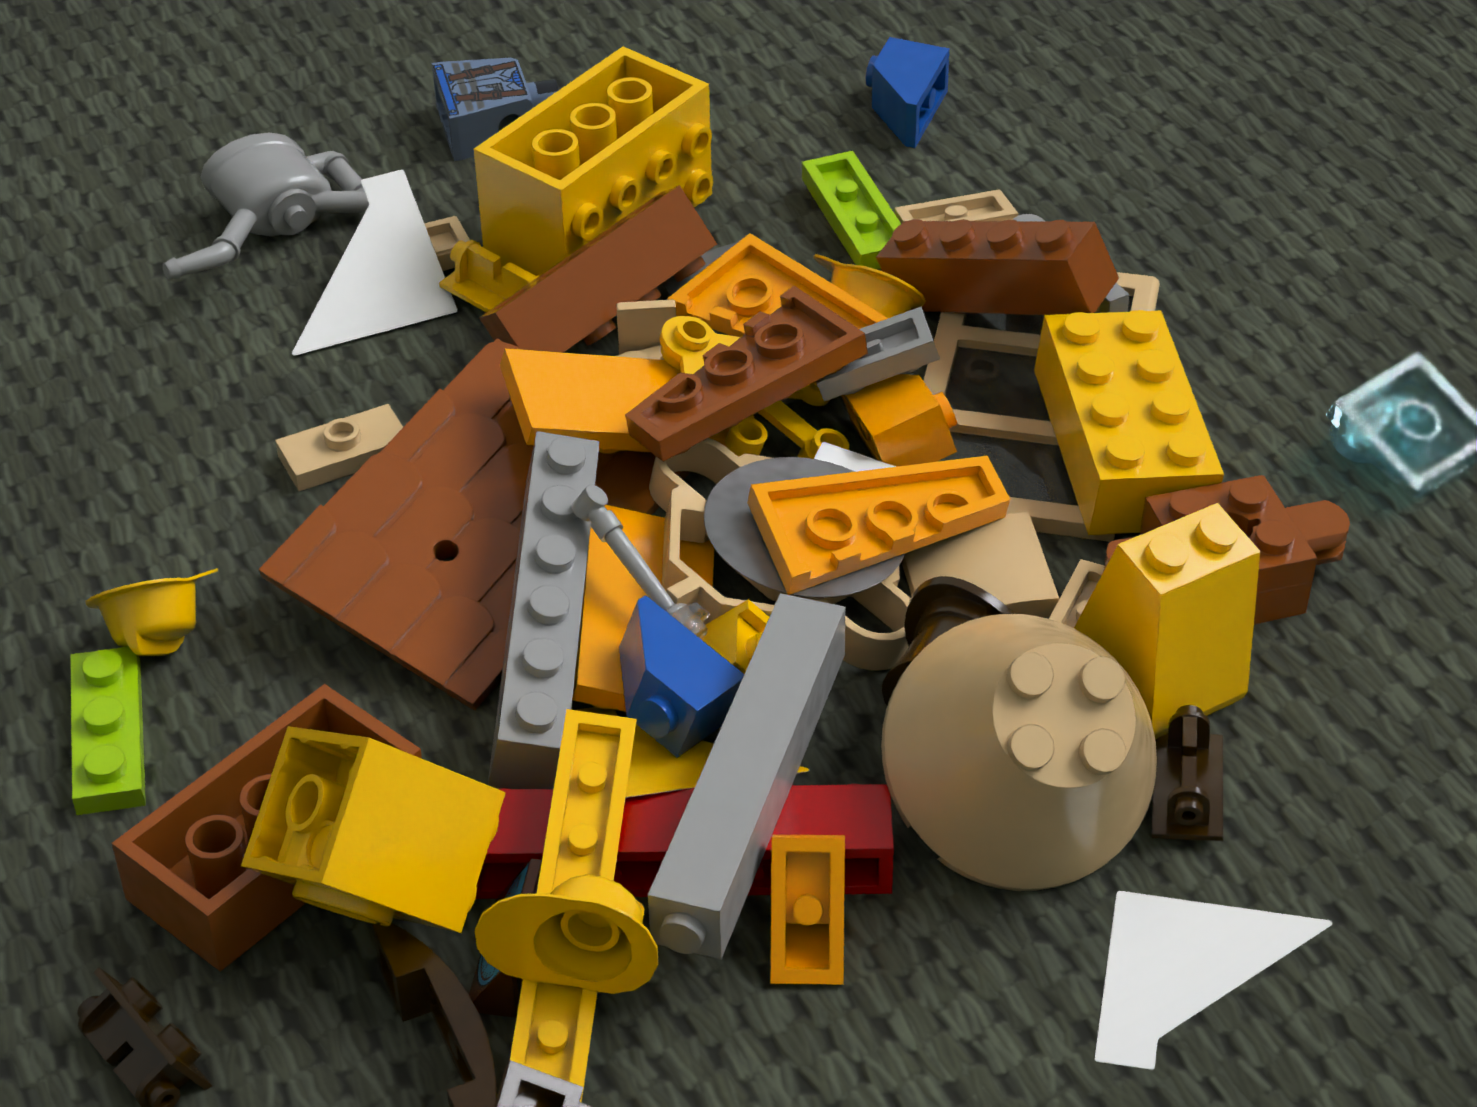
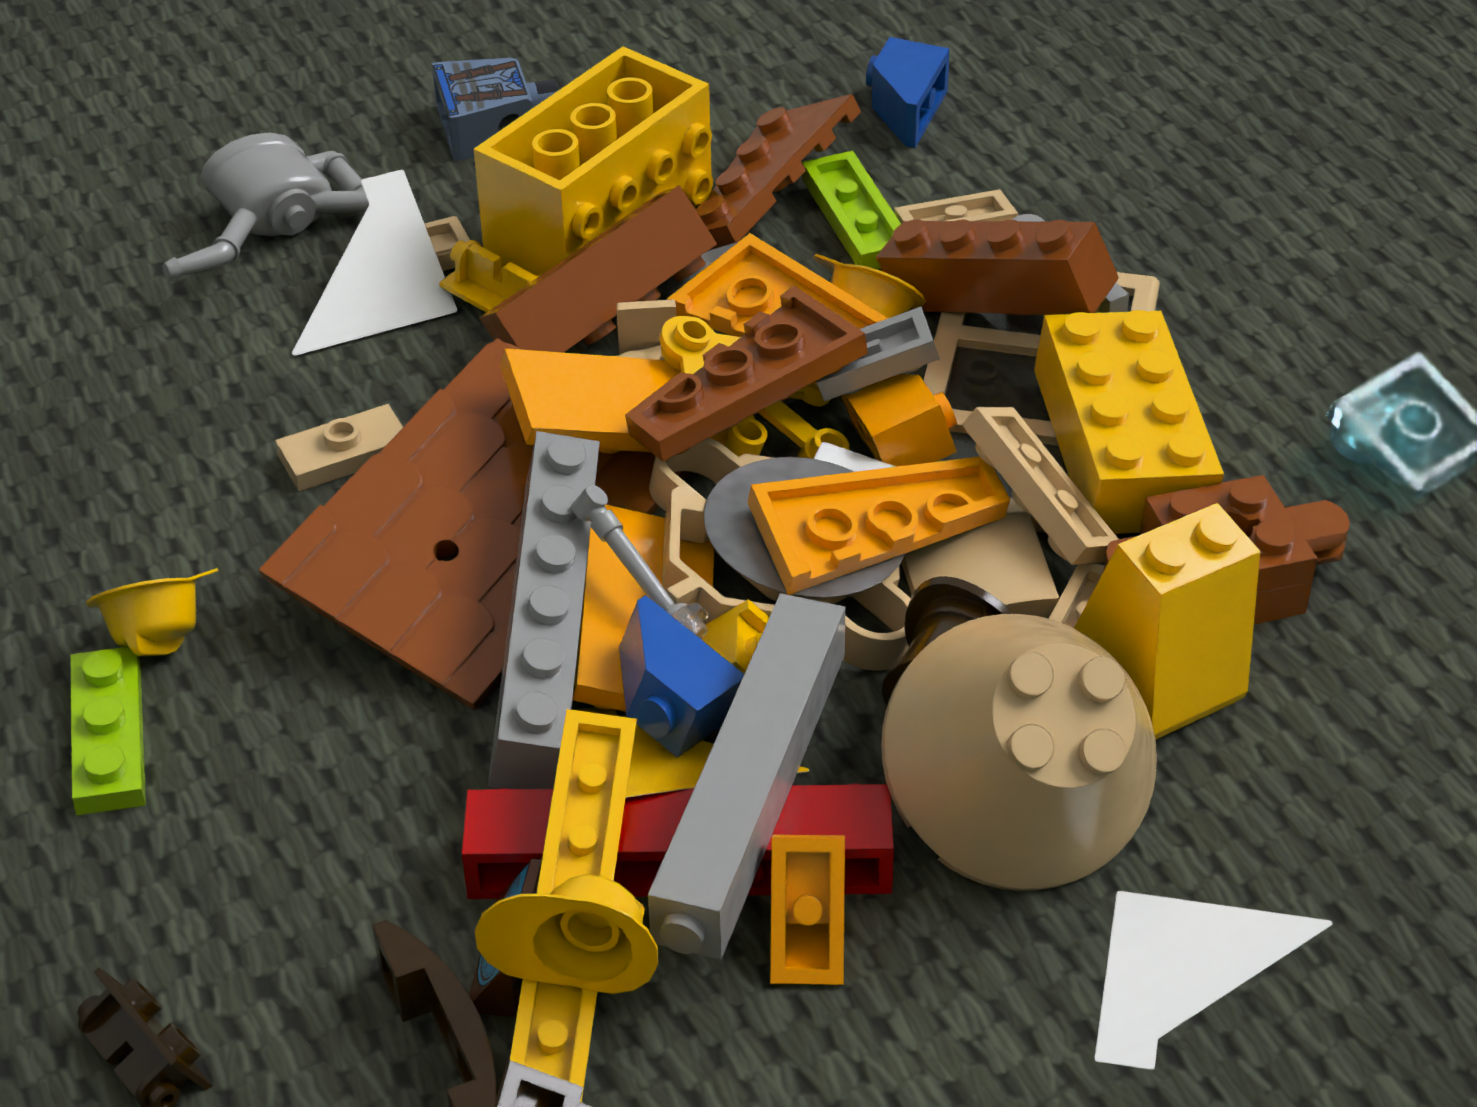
dark orange brick [112,684,422,972] -> none
yellow brick [241,726,506,933] -> none
dark brown hinge [1152,705,1223,841] -> none
none -> dark orange wing [696,94,861,250]
none -> tan plate [962,407,1119,565]

